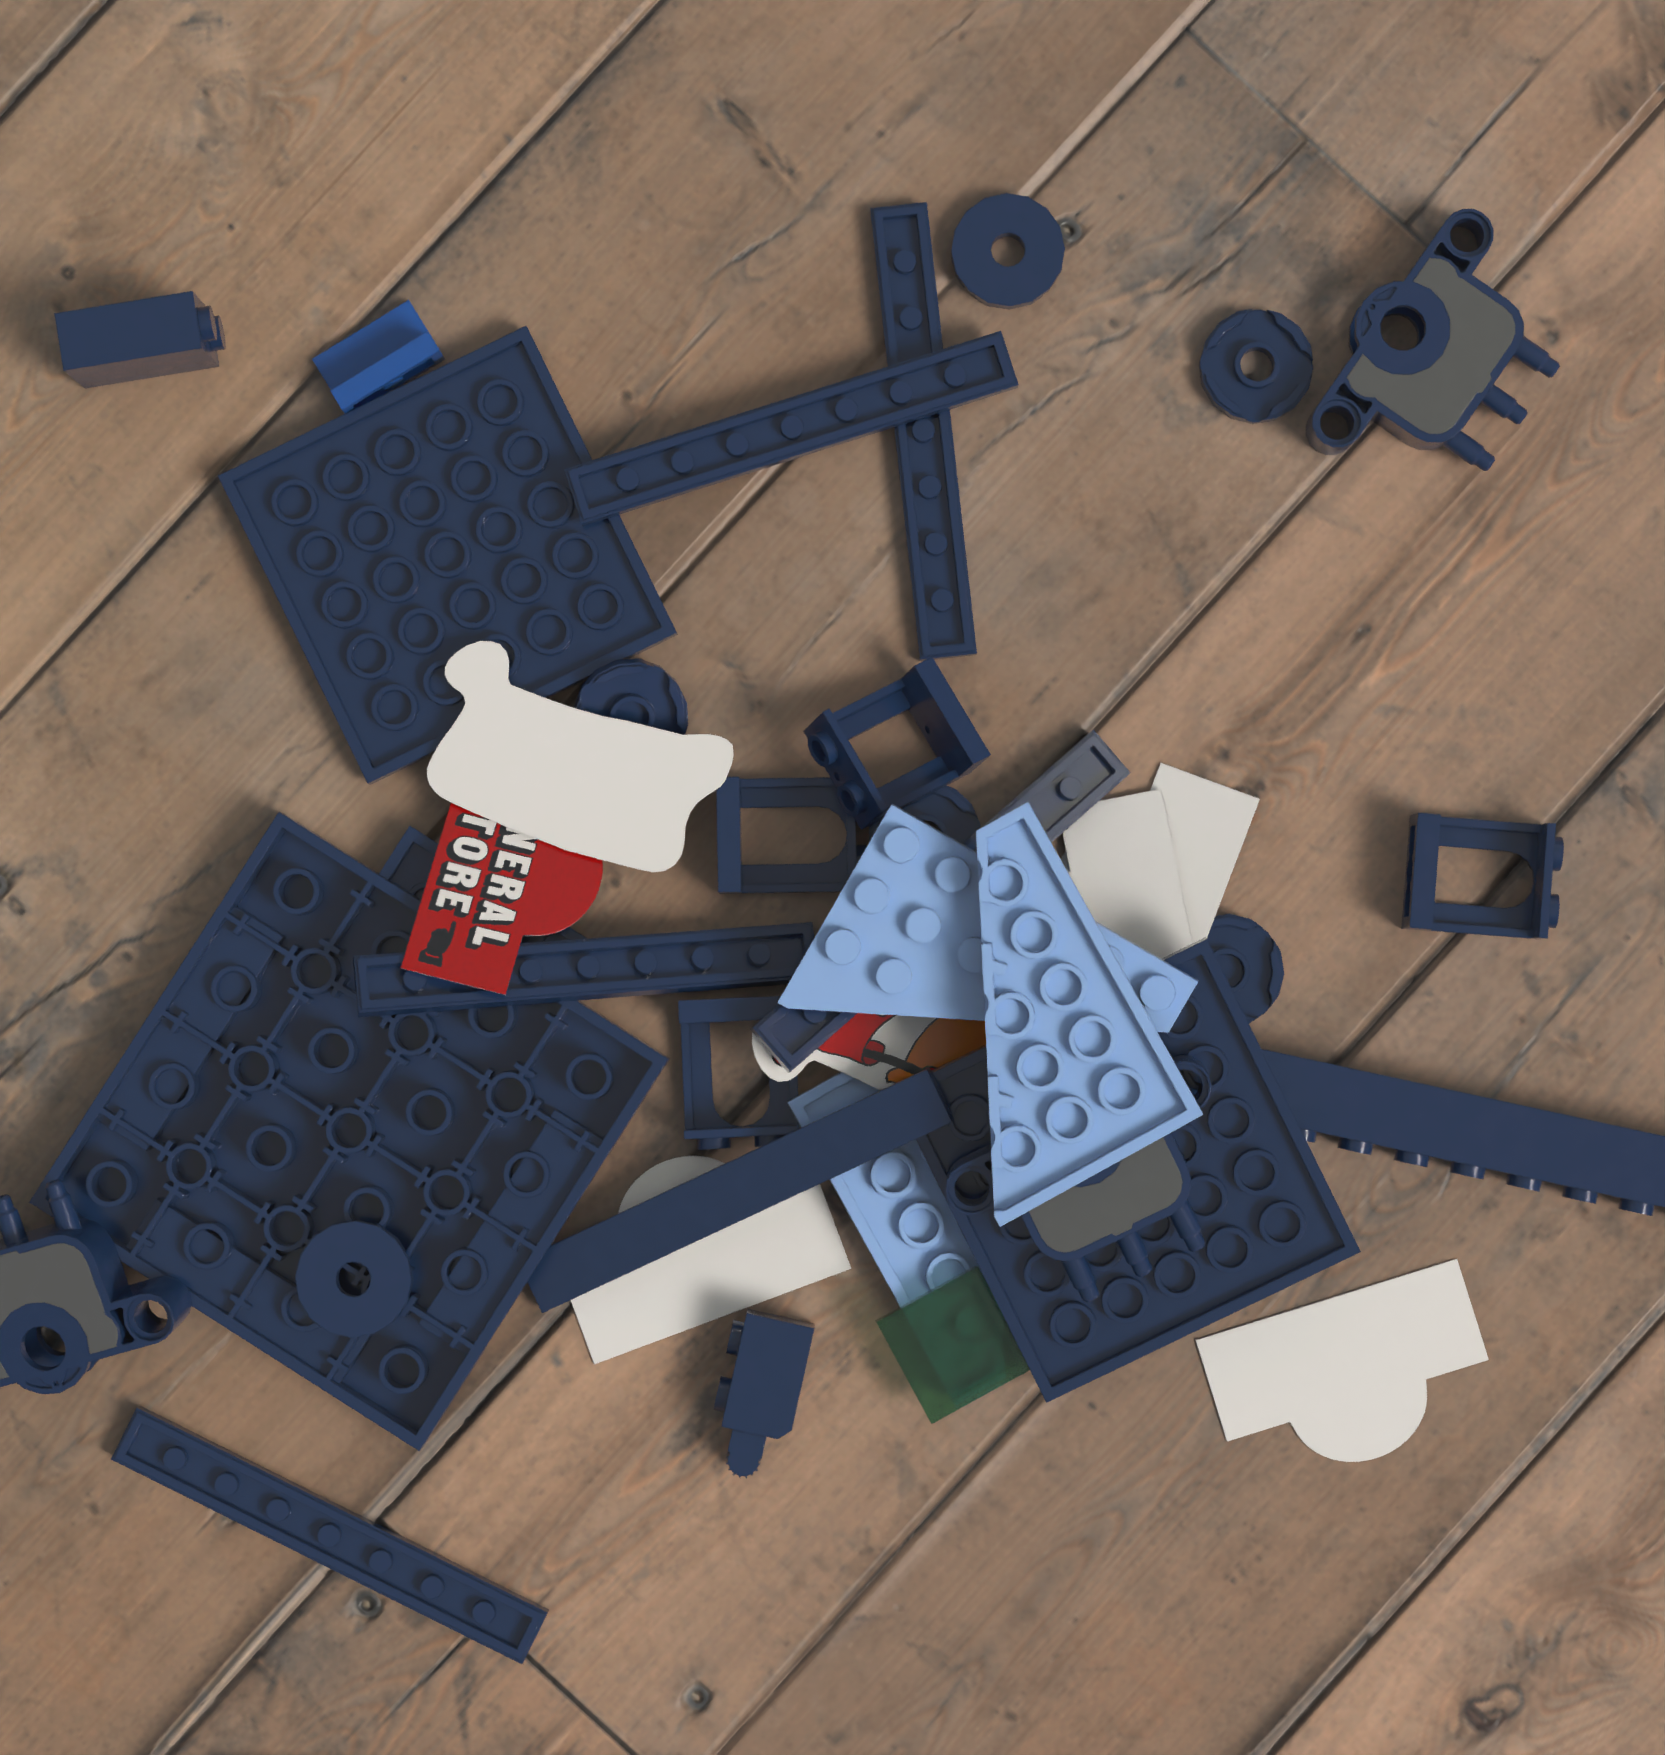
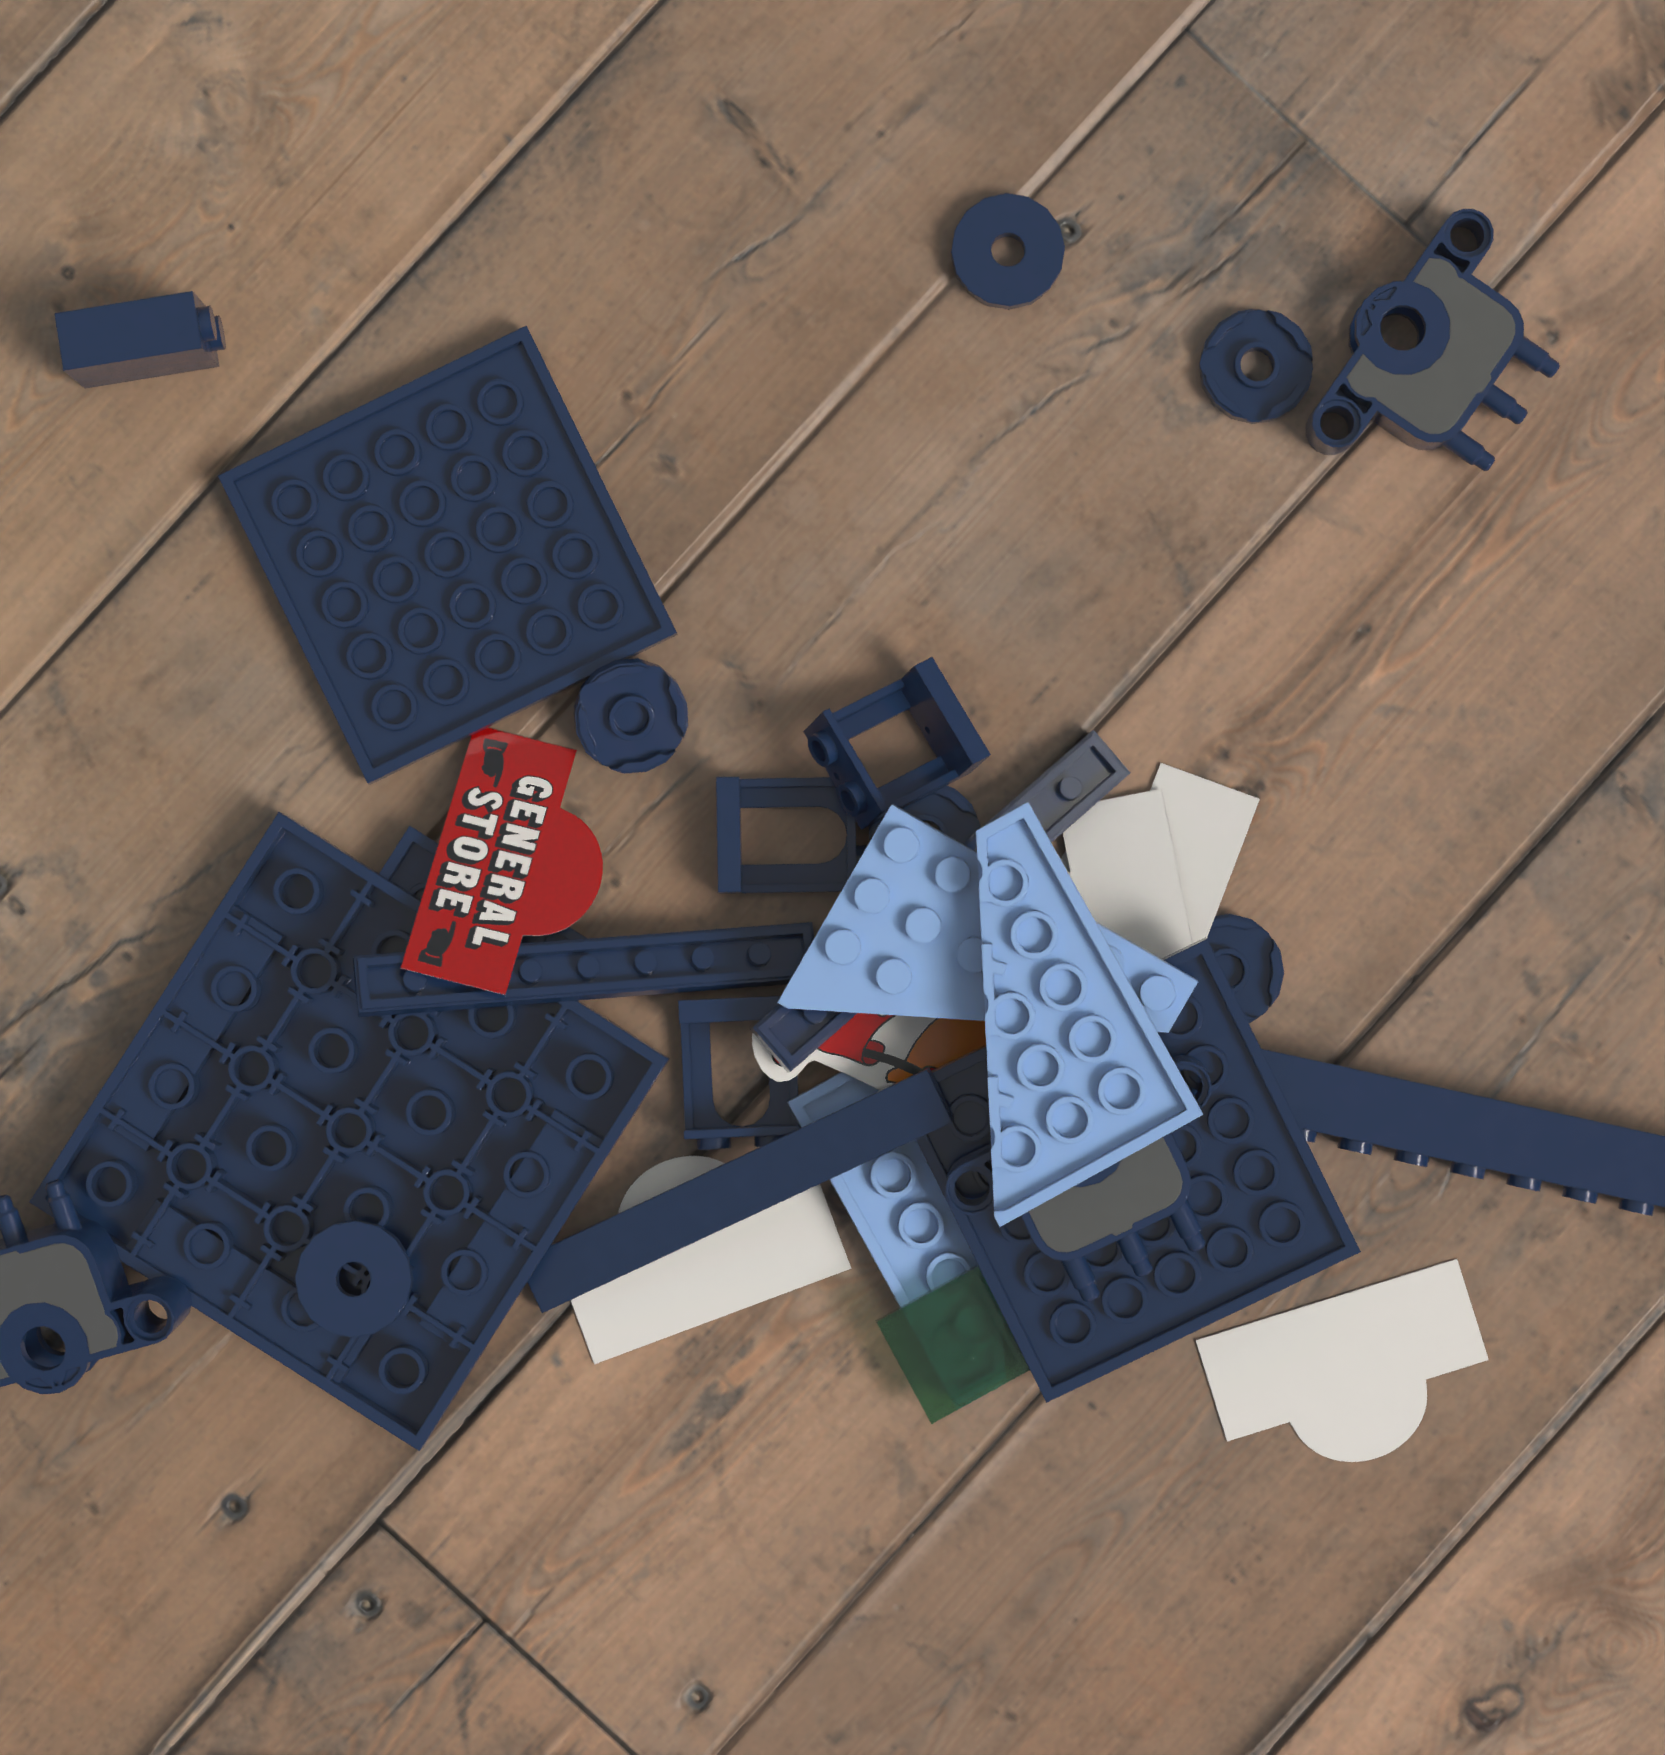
dark blue tile [111,1406,549,1664] -> none
blue panel [312,300,445,413] -> none
white sticker [427,641,734,872] -> none
dark blue tile [564,331,1019,526] -> none
dark blue hinge [713,1309,815,1478] -> none
dark blue tile [870,202,977,661] -> none
dark blue panel [1401,813,1564,939] -> none

